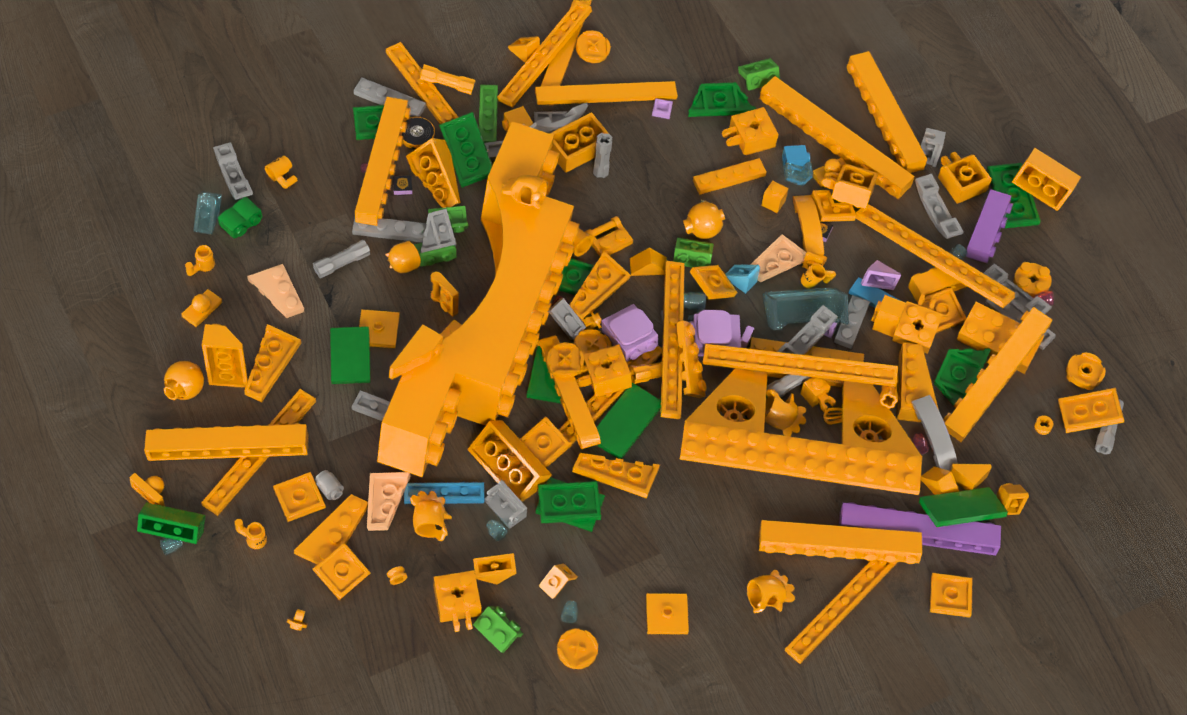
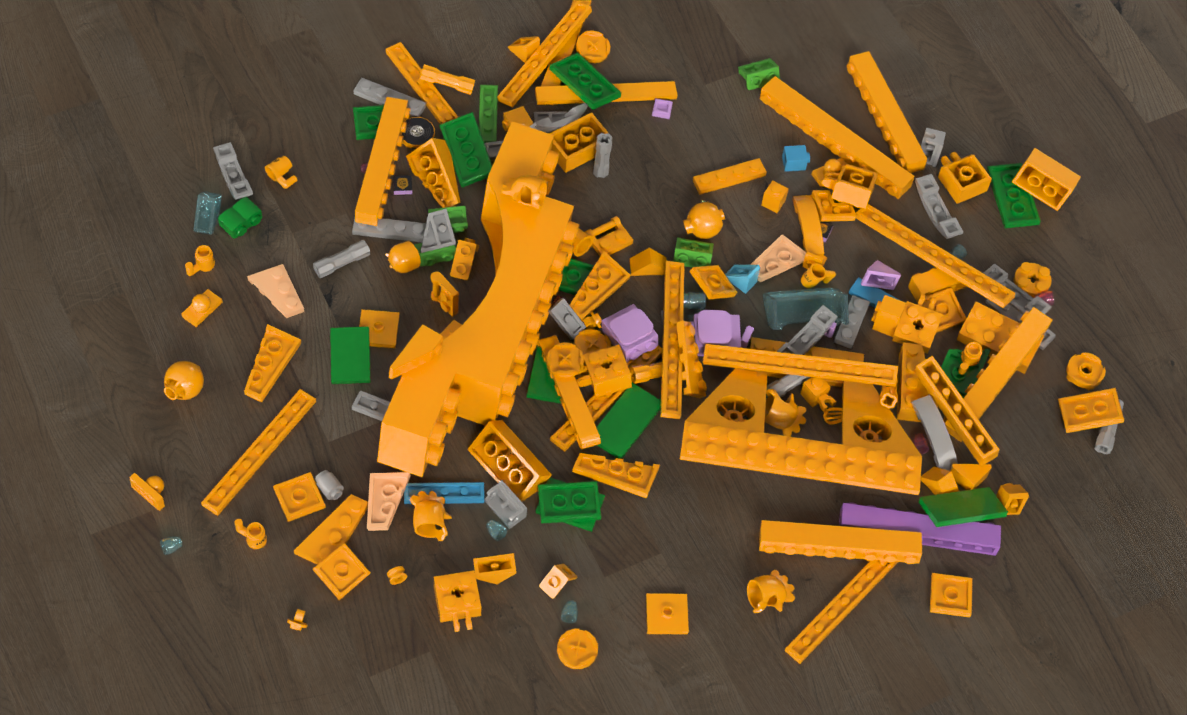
green brick [137,502,205,544] -> none
light orange brick [144,423,308,461] -> none
light orange slope [202,324,248,388] -> none
bright green bracket [473,606,523,653] -> none
light orange plate [520,416,572,468] -> none
green wing [688,82,756,117] -> none
light orange hinge [722,107,778,155] -> none
clear light blue bracket [783,162,813,186] -> none
medium lavender brick [966,189,1013,263] -> none
light orange bush [1034,416,1054,435] -> none
none -> light orange bracket [450,238,480,280]
none -> green tile [549,53,621,110]
none -> light orange brick [915,356,1000,466]
none -> light orange piece [958,342,982,375]

